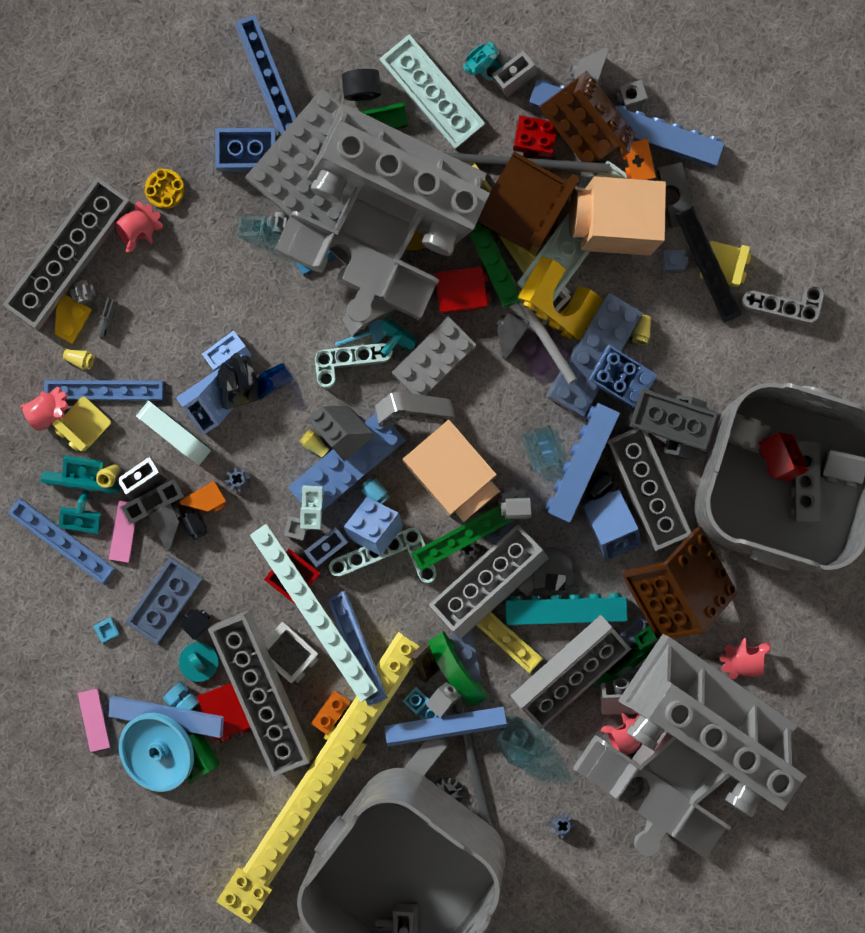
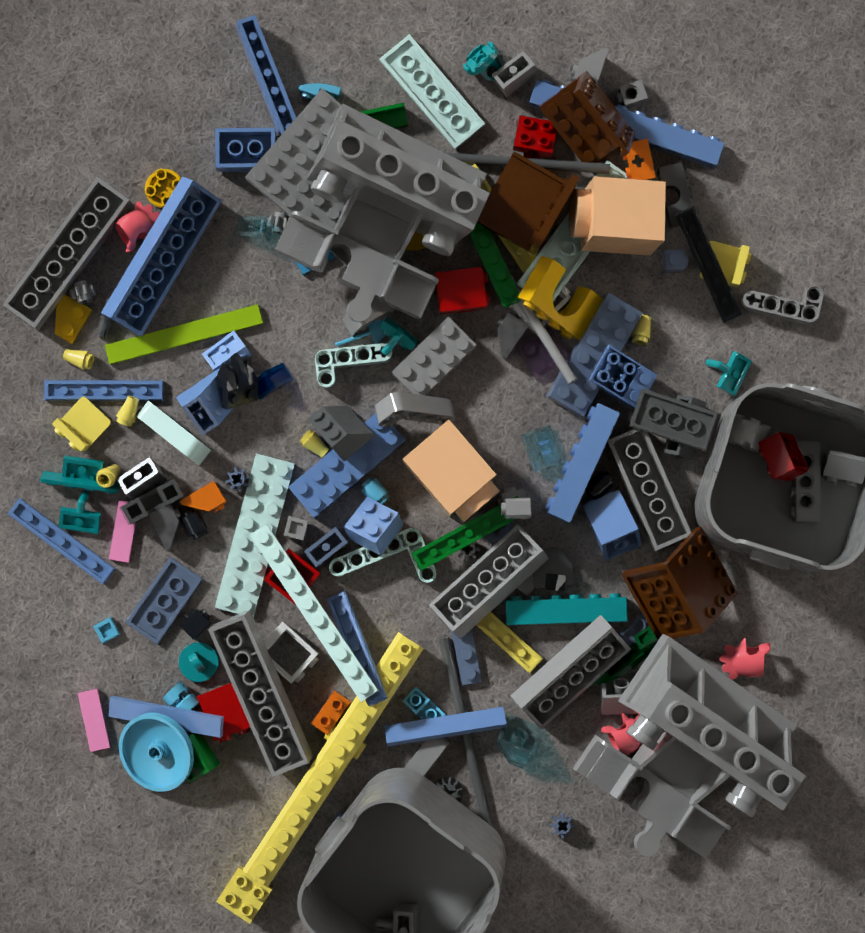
coral piece [20,387,68,431] -> none
light aqua slope [300,485,323,529] -> none
black piece [342,69,381,101] -> none
dark brown tile [411,642,439,683] -> none
light grey brick [425,682,461,718] -> none
green slope [428,631,489,706] -> none
none -> medium blue brick [101,177,222,336]
none -> lime tile [104,304,263,365]
none -> light yellow cone [116,396,139,427]
none -> light aqua plate [215,454,295,618]
none -> medium azure slope [299,83,342,101]
none -> teal plate [706,351,752,396]

